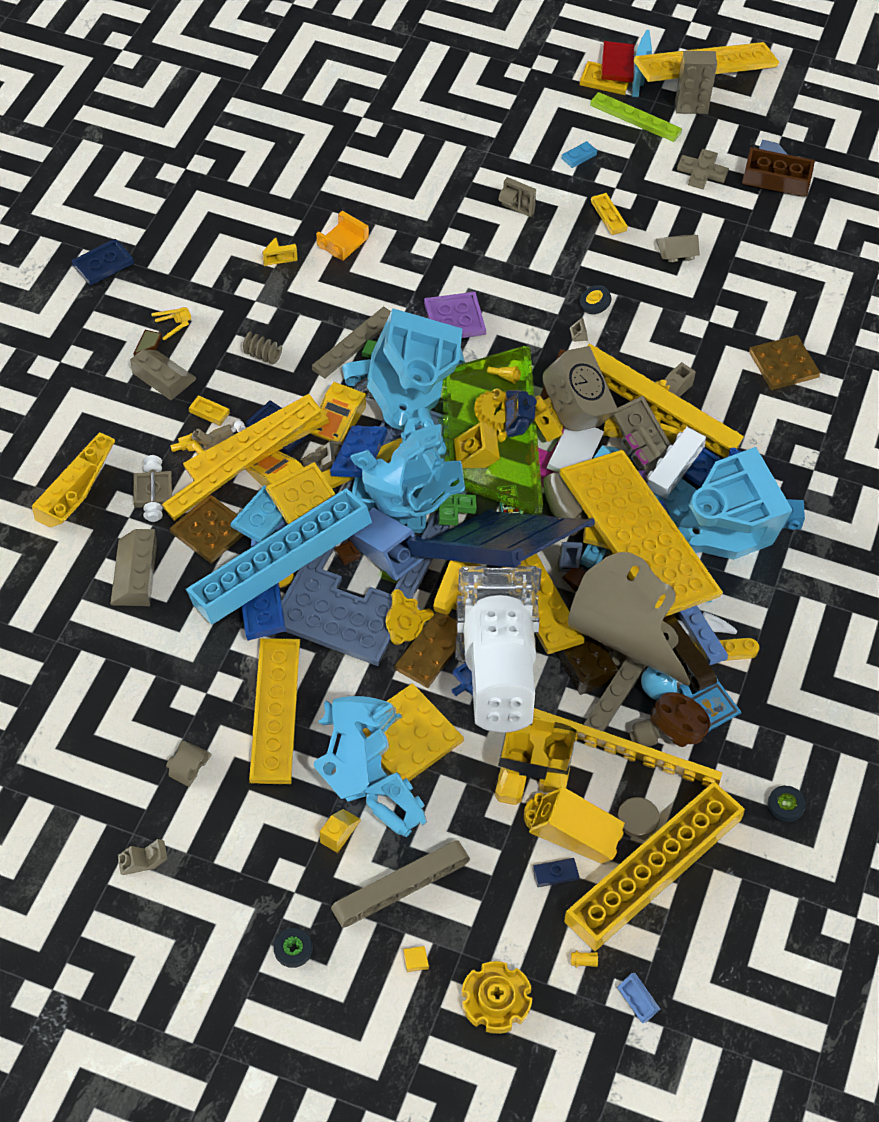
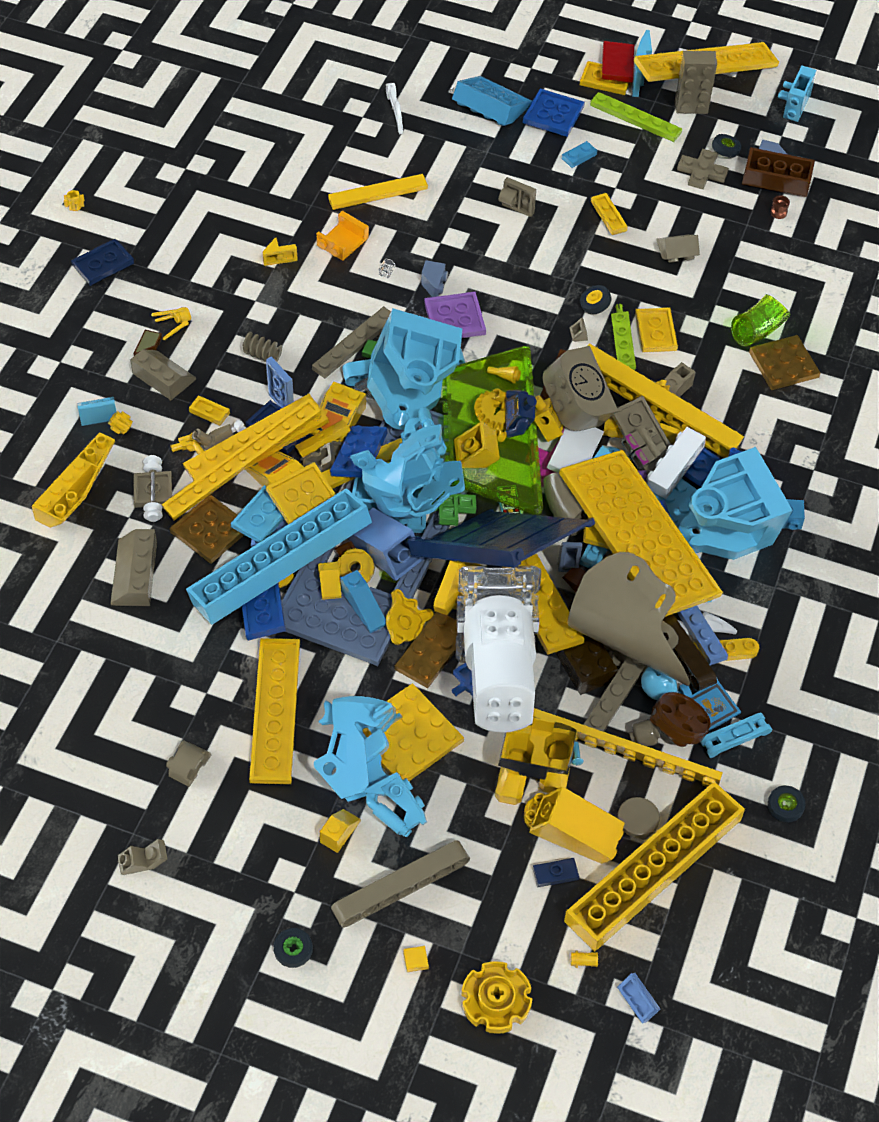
none -> yellow gear [64,190,85,211]
none -> medium azure slope [77,397,116,426]
none -> yellow gear [108,411,133,435]
none -> medium blue tile [266,356,294,408]
none -> yellow tile [295,420,351,457]
none -> yellow slope [318,562,342,600]
none -> yellow tile [328,174,428,210]
none -> yellow tile [337,548,375,583]
none -> dark azure slope [340,570,386,633]
none -> clear hose [378,259,395,278]
none -> white piece [386,83,403,134]
none -> sand blue slope [421,260,448,297]
none -> dark azure slope [452,76,533,126]
none -> blue plate [523,88,585,137]
none -> medium azure piece [572,742,584,766]
none -> lime plate [611,304,636,370]
none -> yellow tile [635,308,678,352]
none -> medium azure plate [700,713,772,758]
none -> black bush [712,134,741,158]
none -> clear neon green brick [731,294,791,347]
none -> copper wheel [771,195,790,219]
none -> medium azure piece [778,65,817,122]

